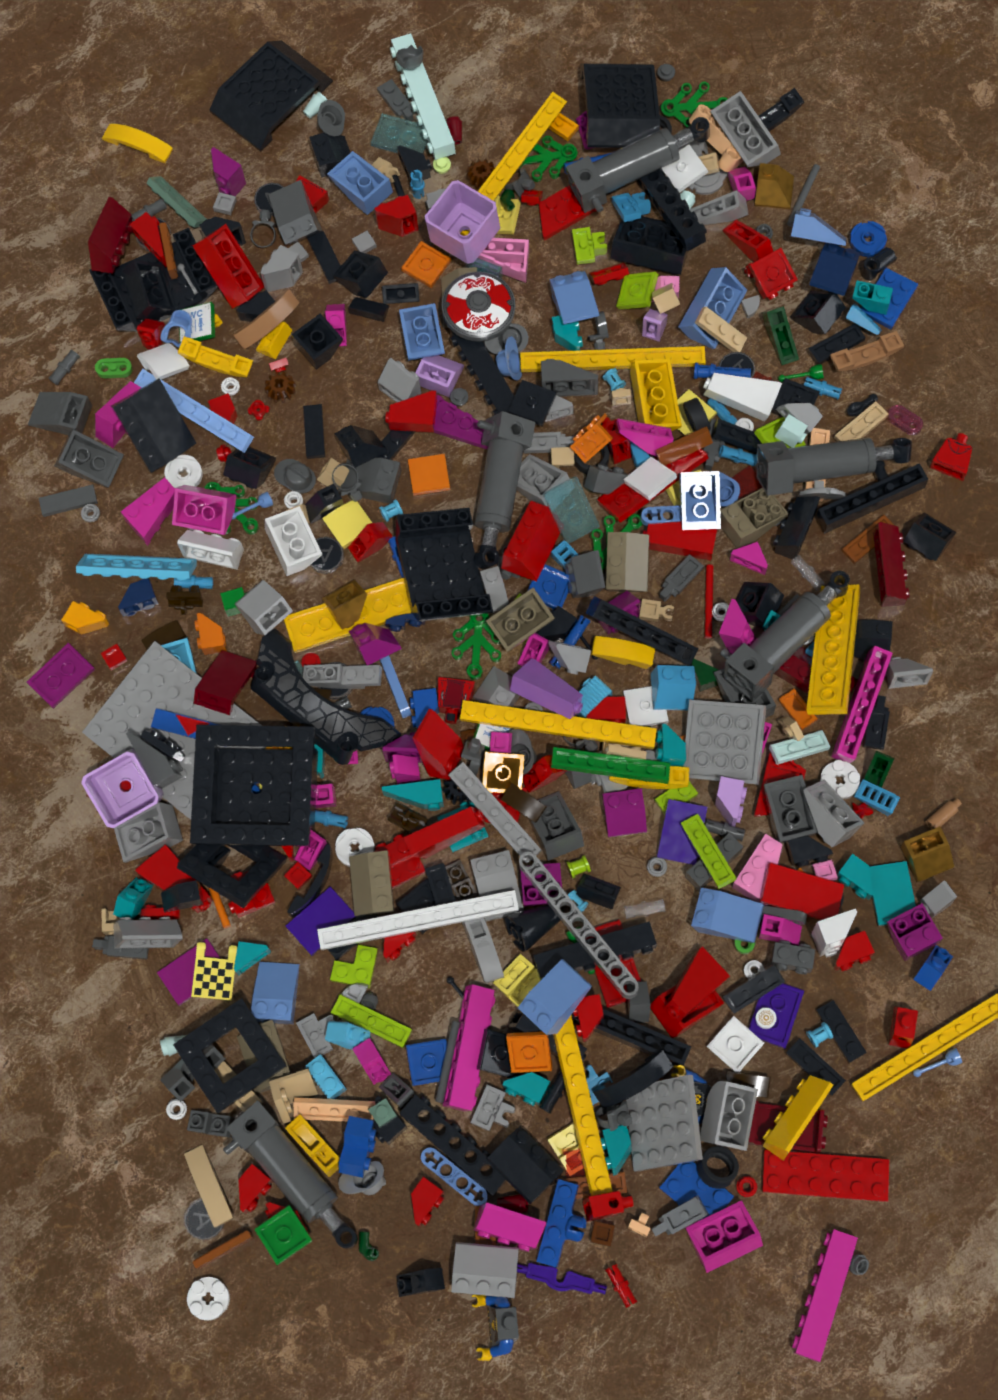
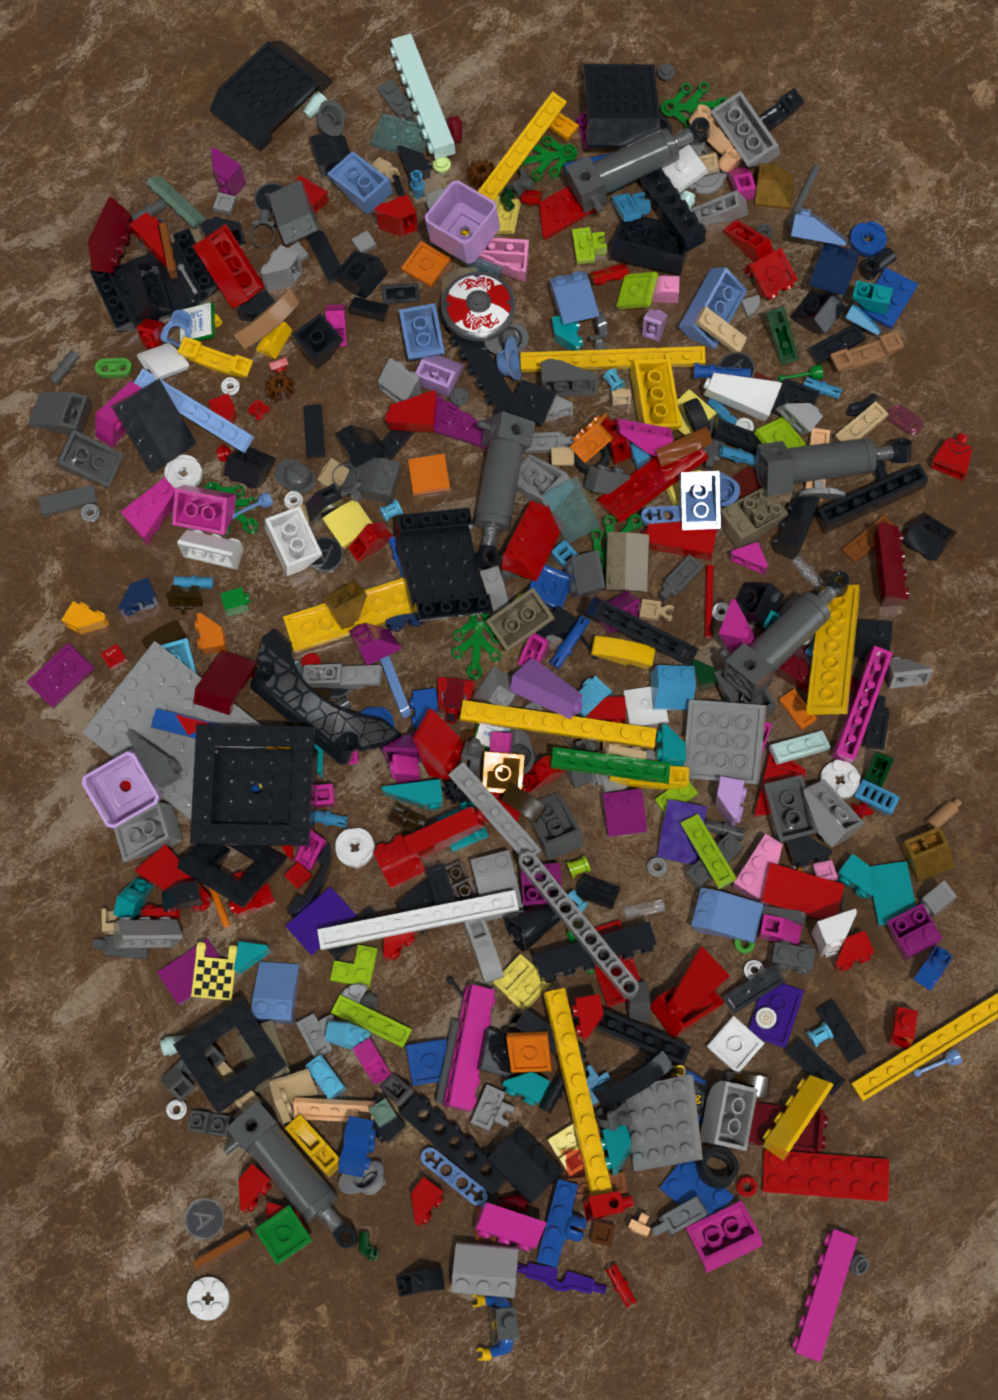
medium azure plate [76,554,197,580] -> none
yellow slope [102,124,173,163] -> none
black plate [140,730,186,762] -> none
tan slope [184,1145,234,1228] -> none
light grey slope [235,580,293,635] -> none
dark tan slope [349,851,395,916] -> none
dark grey hair [396,45,424,70] -> none
medium blue slope [518,959,592,1035] -> none
light grey slope [548,640,591,675] -> none
white tile [624,457,677,501] -> none
tan panel [652,283,680,314] -> none
light aqua brick [775,414,808,448] -> none
tan plate [777,716,804,741] -> none

